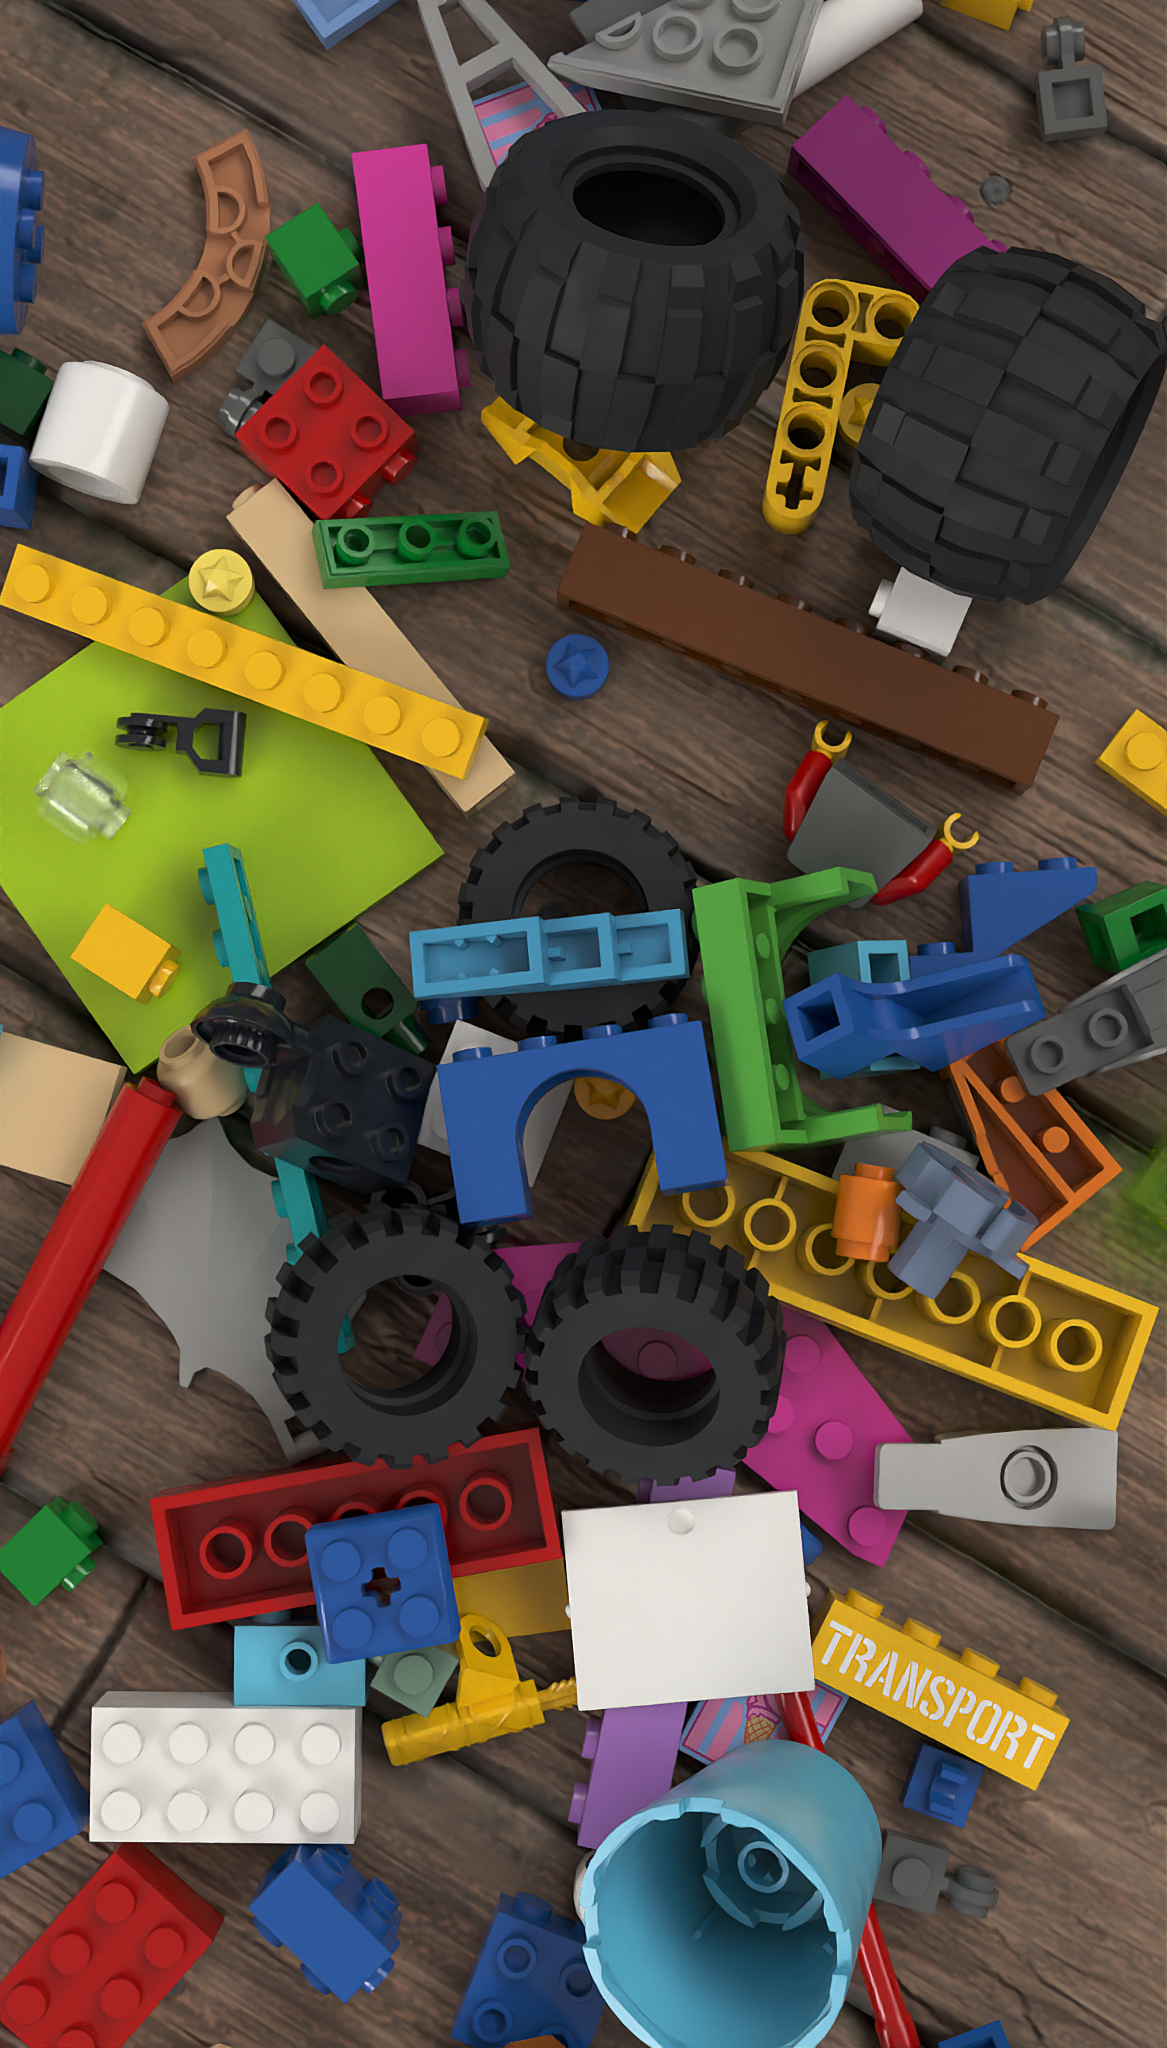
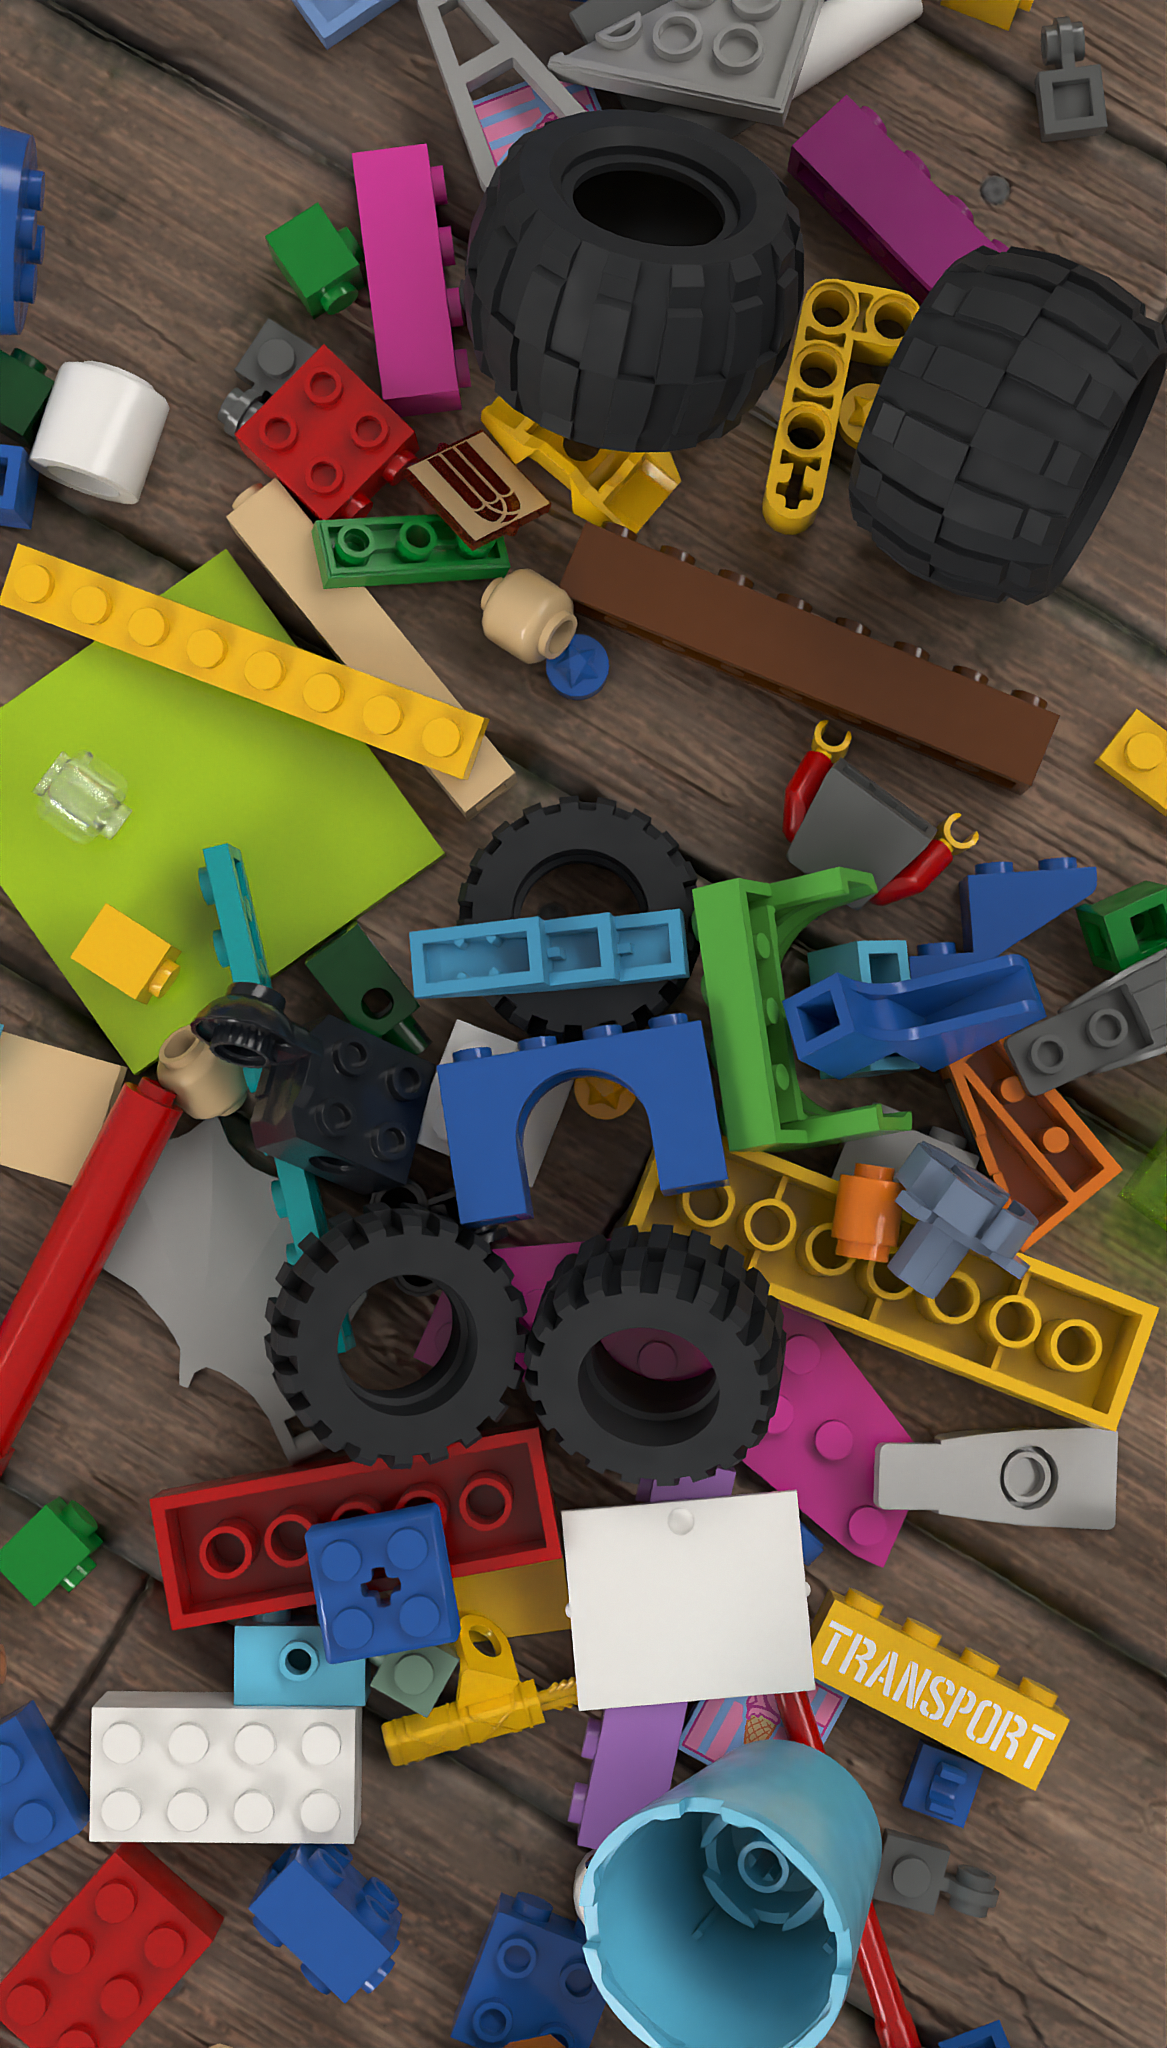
black piece [115,708,247,778] -> none
nougat tile [141,128,272,384] -> none
light yellow tile [189,549,255,617] -> none
blue plate [419,996,483,1025] -> none
white brick [868,567,972,665] -> none
none -> piece [402,429,552,551]
none -> tan head [481,569,577,664]

